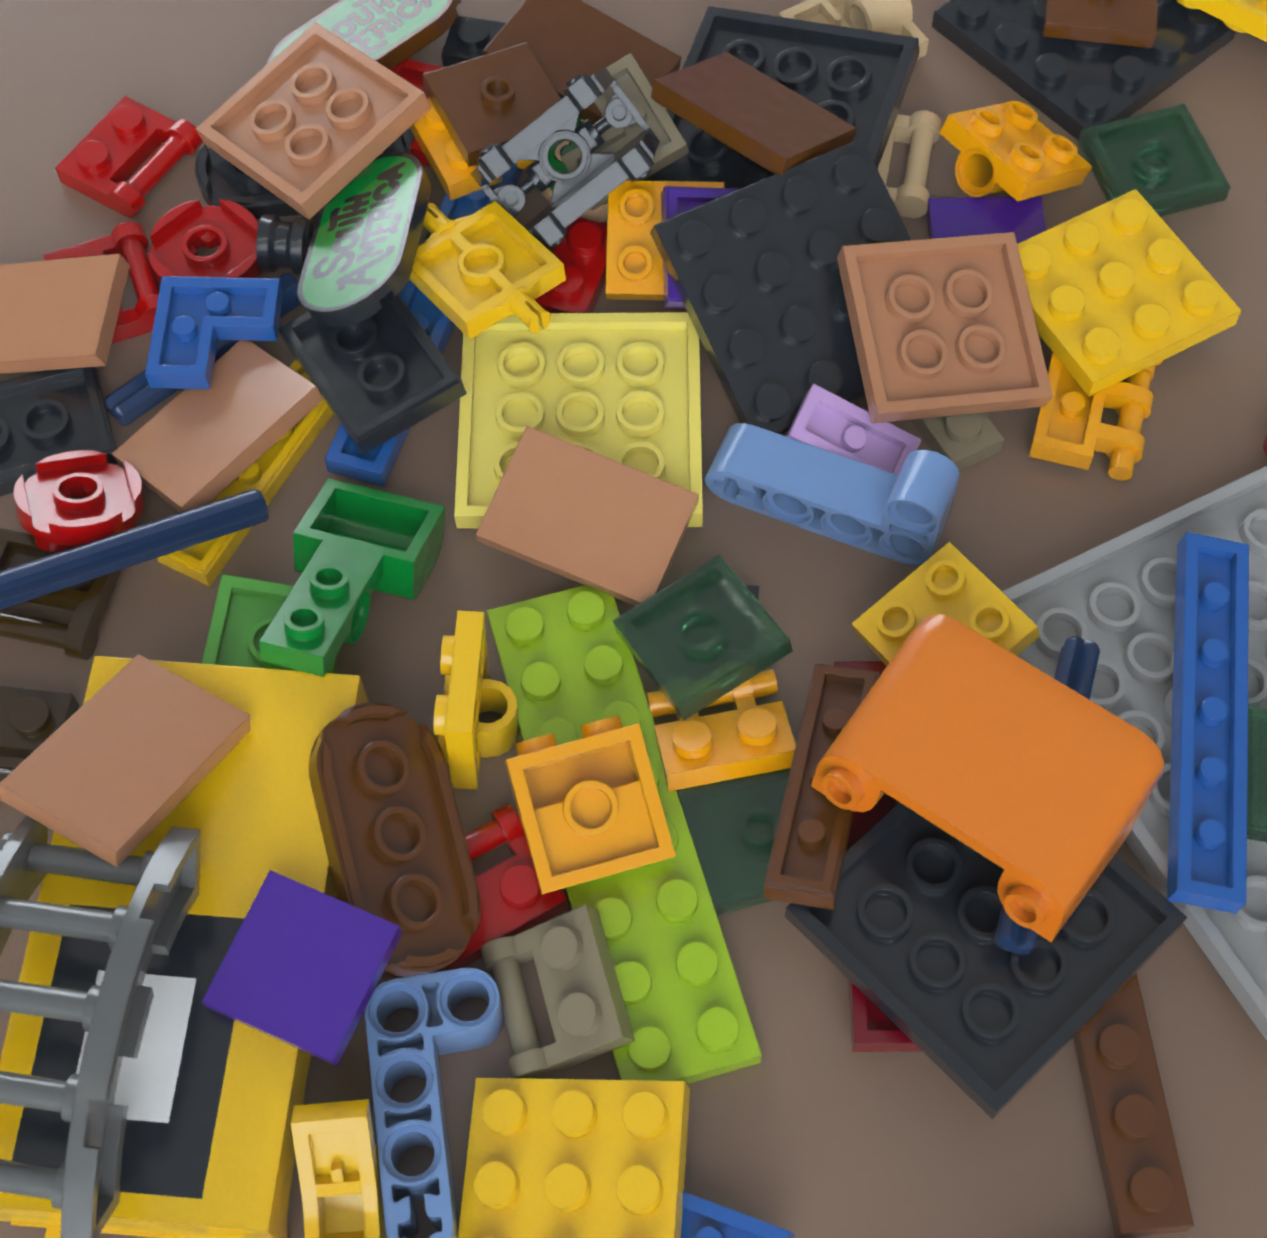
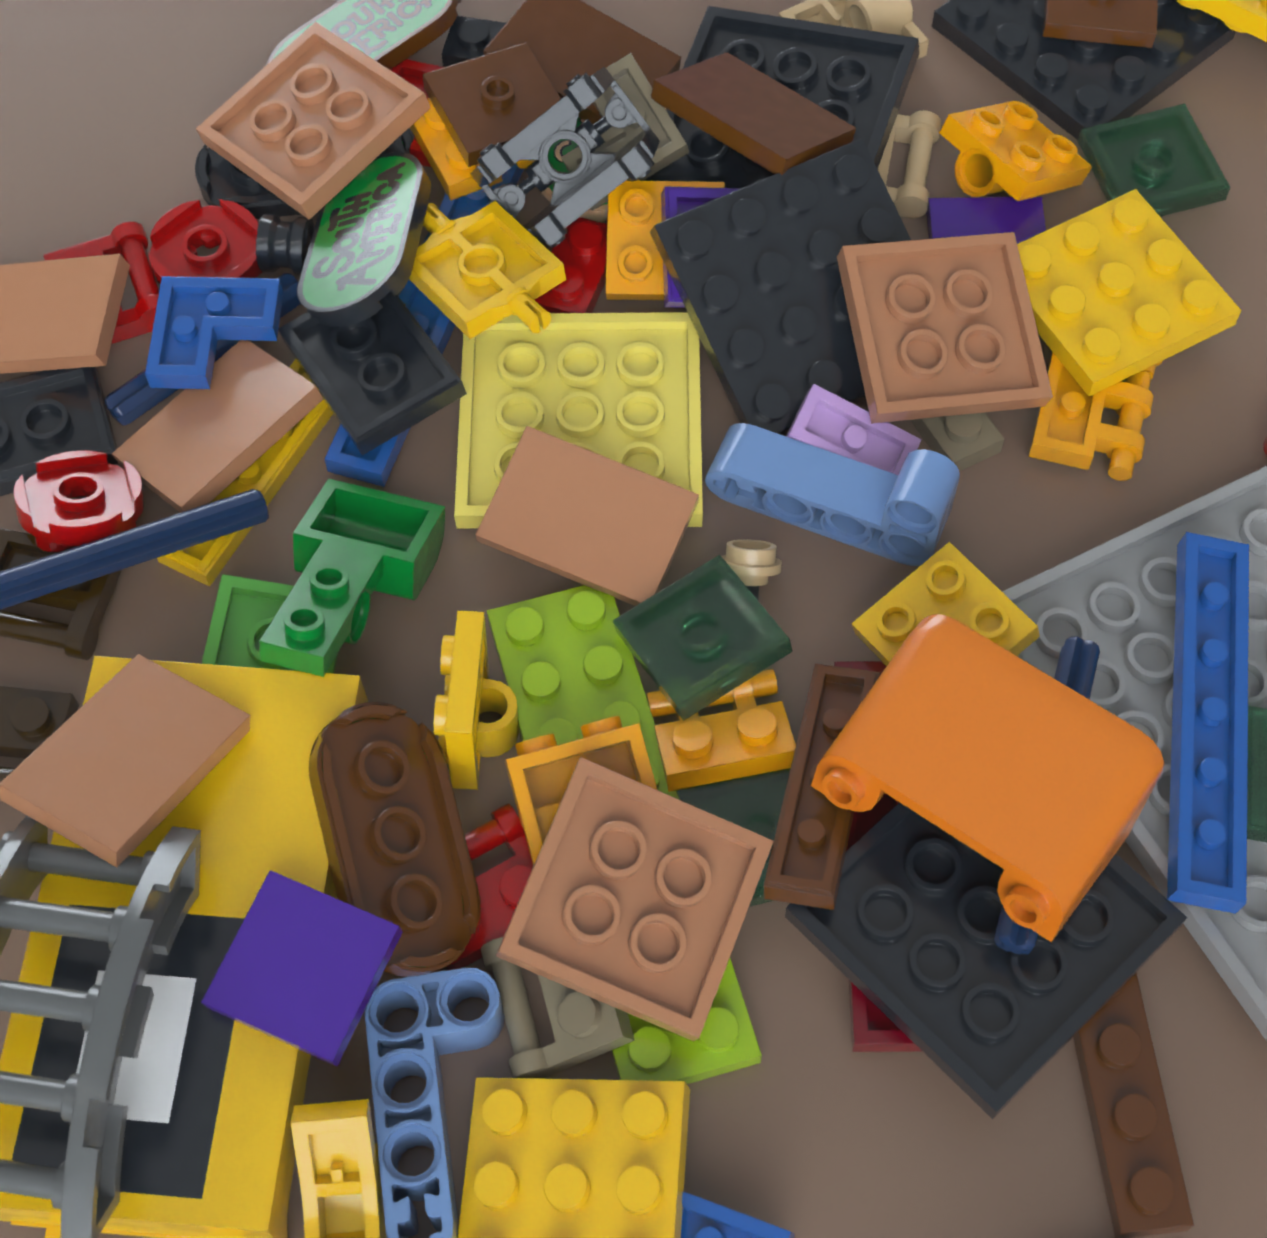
red plate [55,96,203,218] -> none
none -> nougat plate [496,757,774,1041]
none -> tan plate [719,539,782,586]

